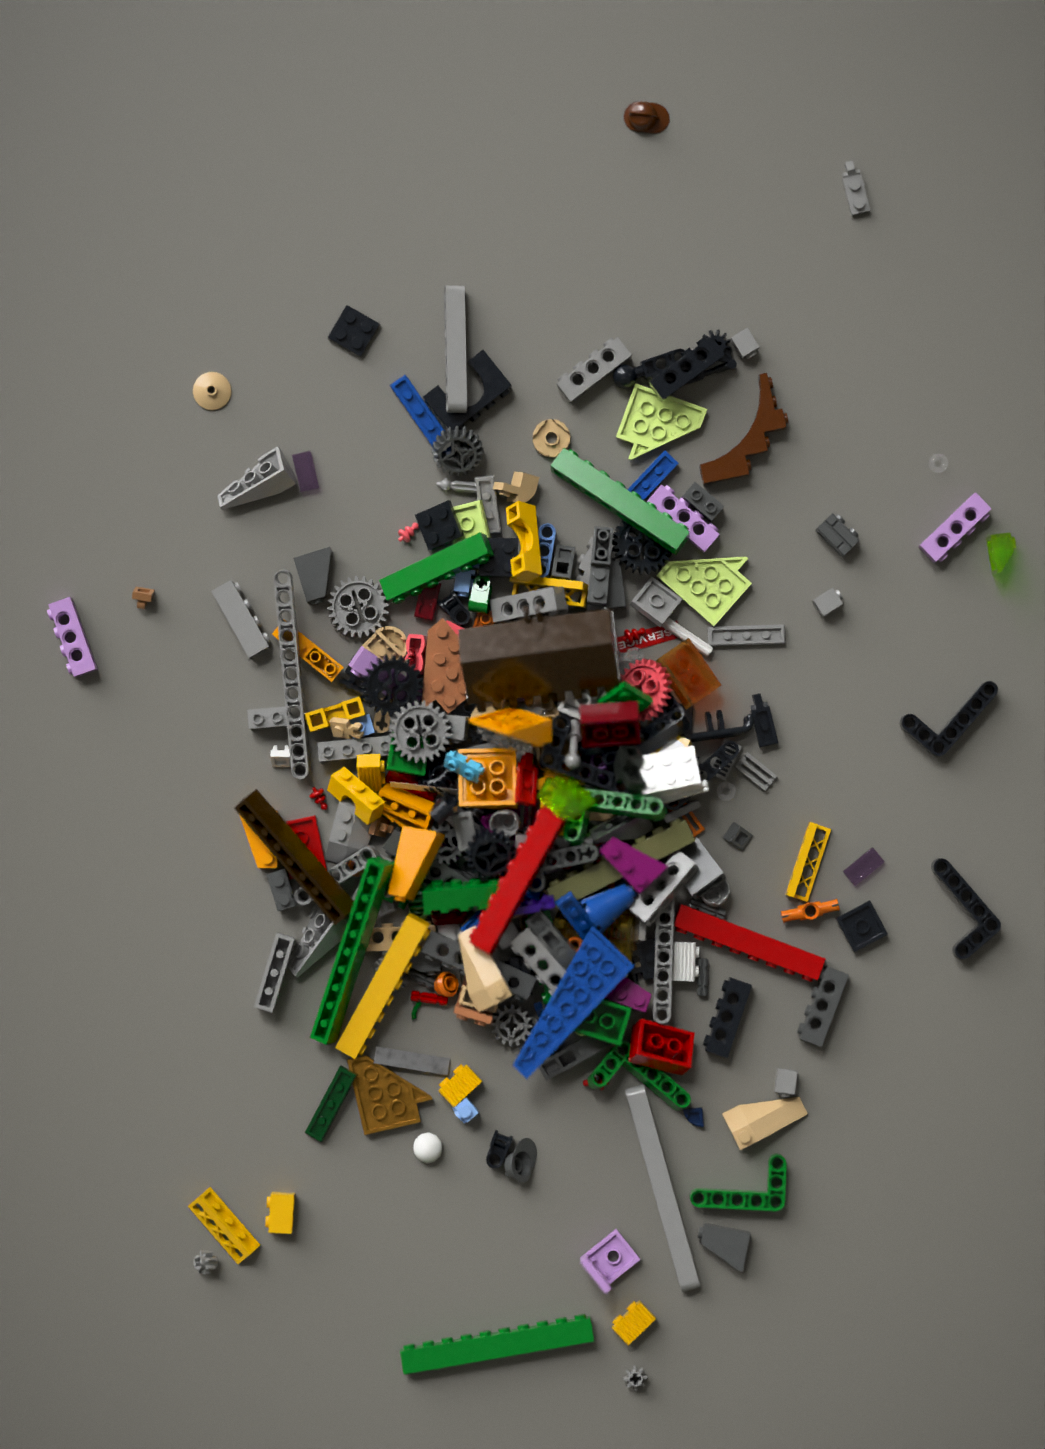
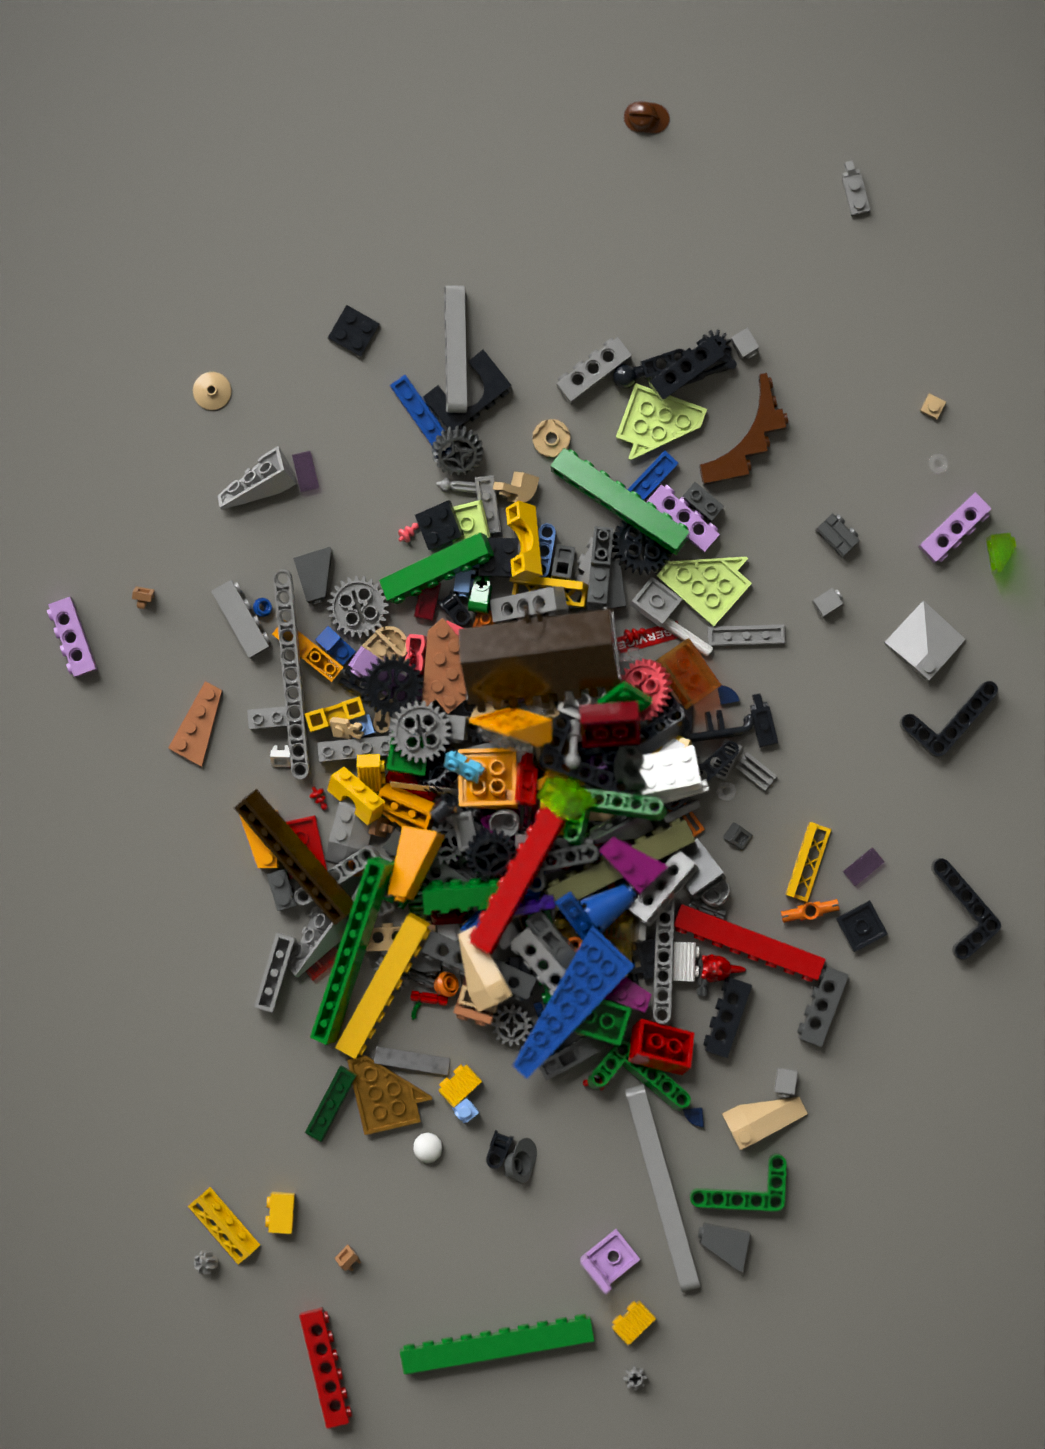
none -> nougat wing [168,681,223,767]
none -> blue plate [253,598,272,617]
none -> red brick [299,1307,352,1429]
none -> clear red tile [305,946,338,981]
none -> blue slope [315,626,356,665]
none -> medium nougat tile [335,1245,361,1271]
none -> red animal [701,954,746,983]
none -> dark blue tile [717,685,740,705]
none -> light grey slope [884,600,966,681]
none -> tan plate [920,393,946,419]

